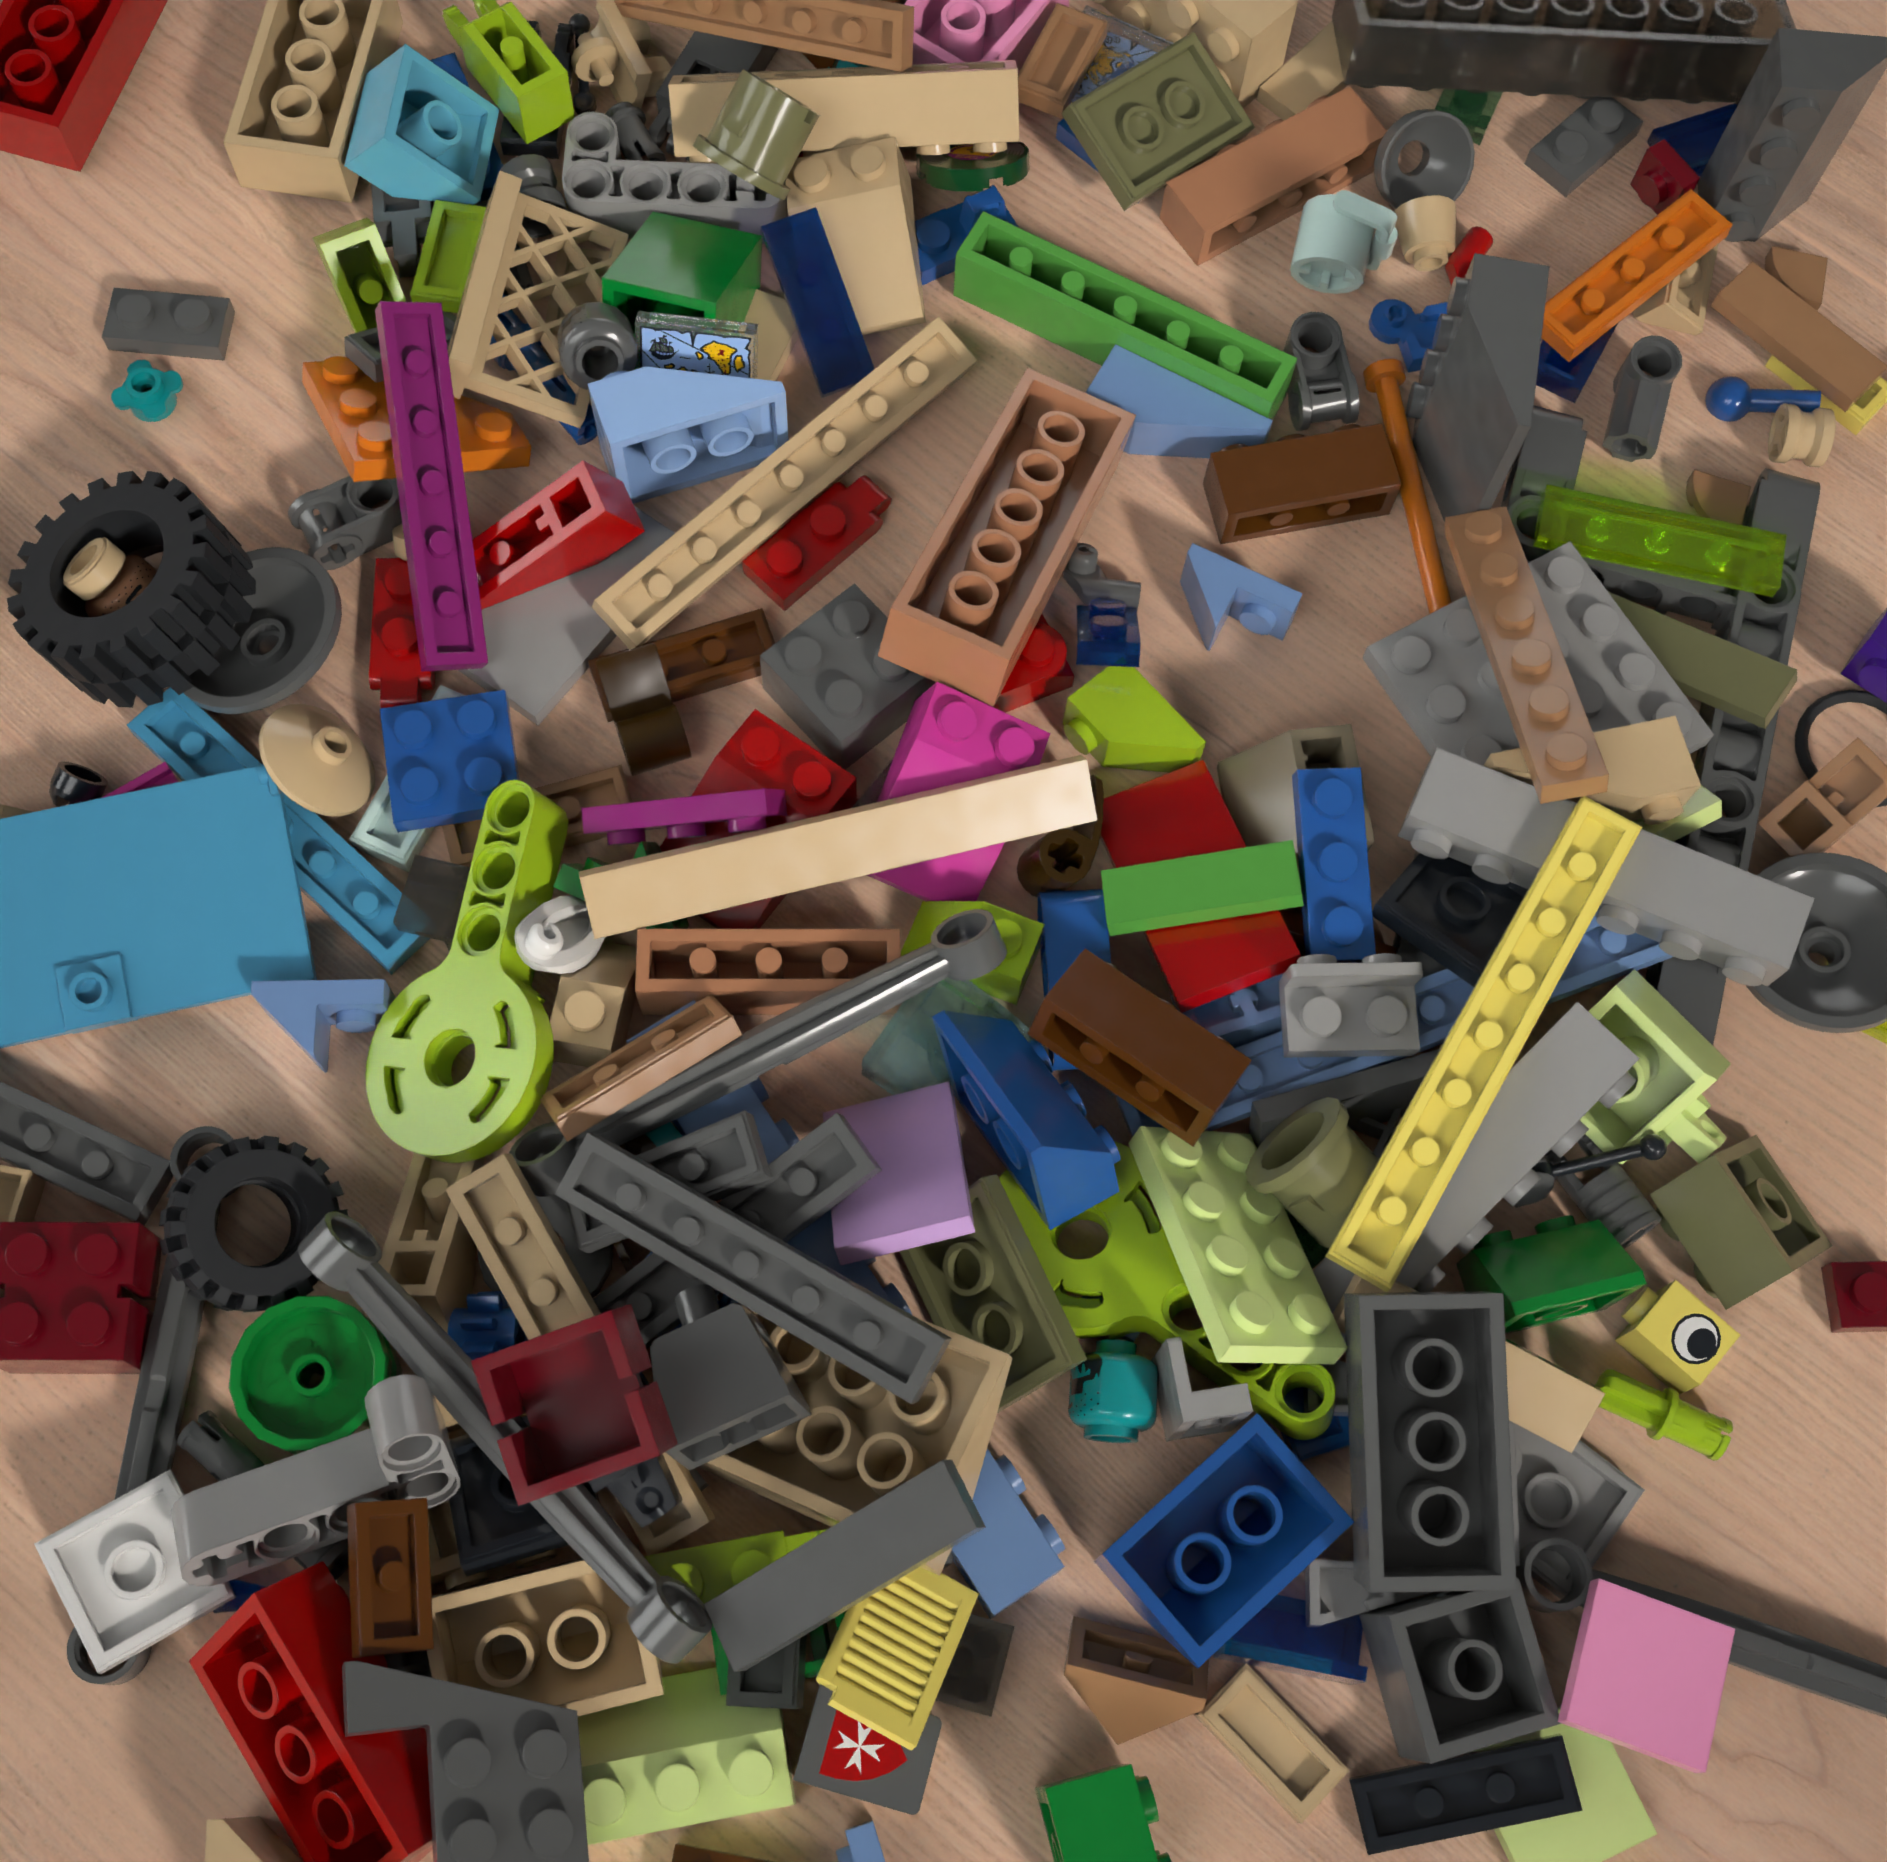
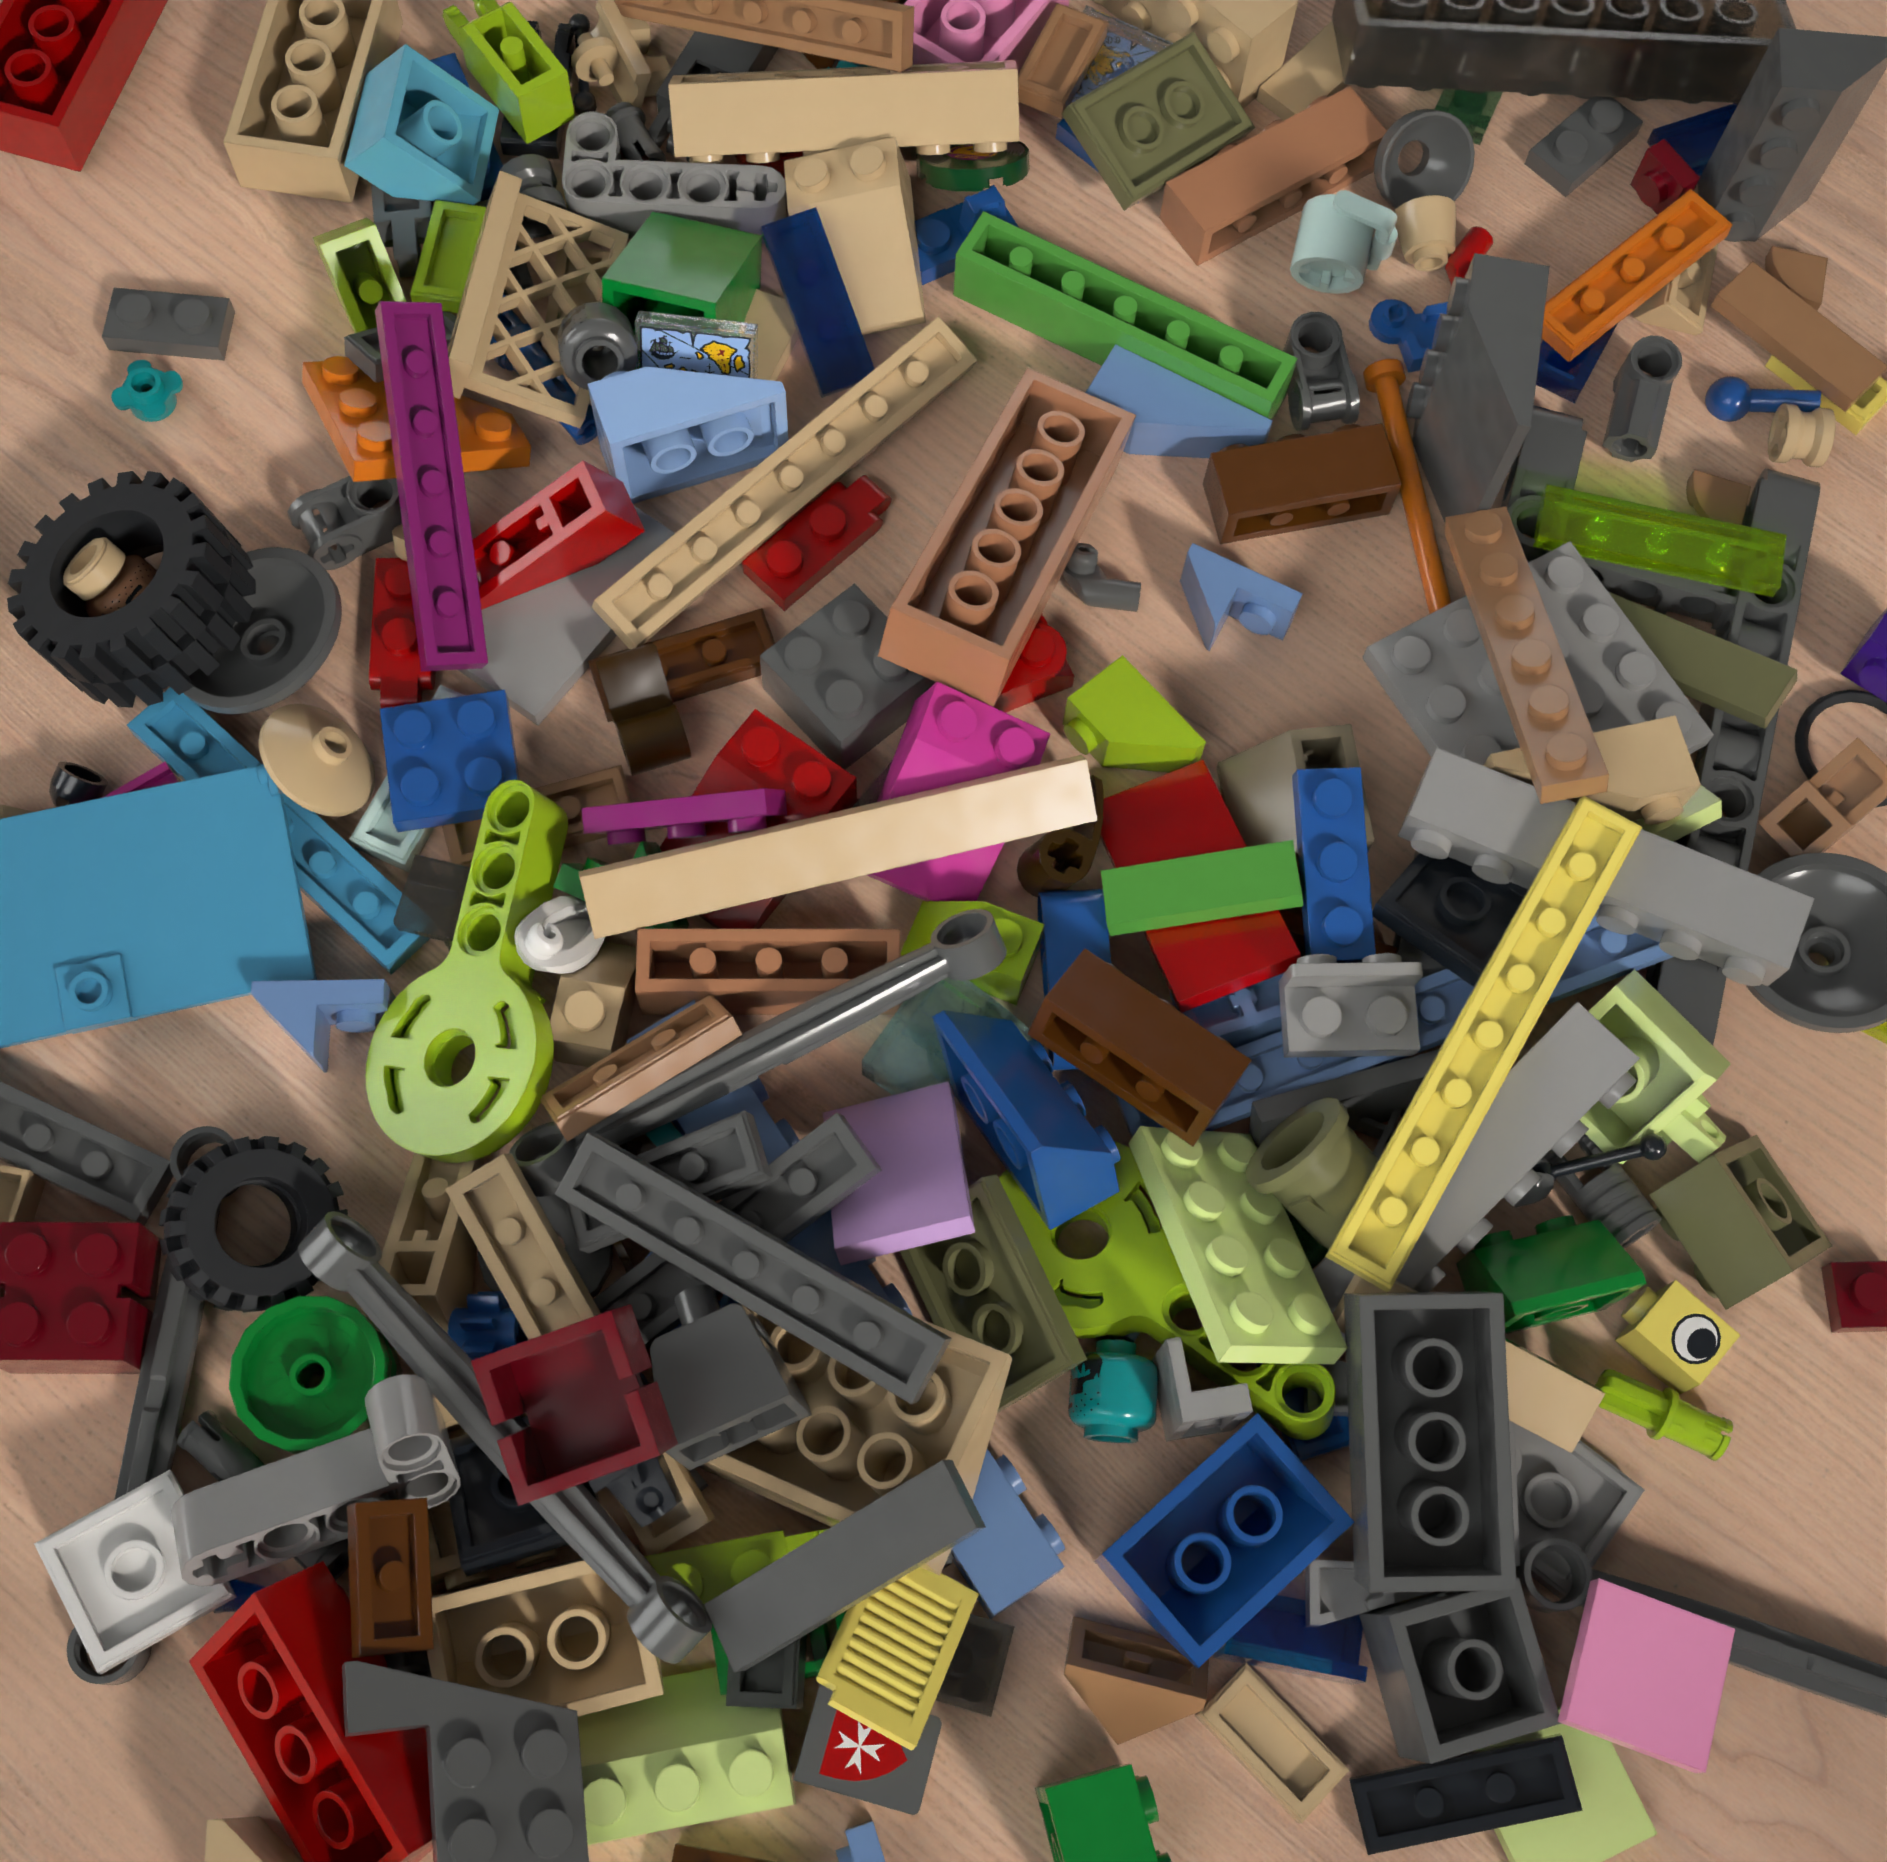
olive piece [693,69,820,200] -> none
clear blue plate [1075,598,1141,667] -> none

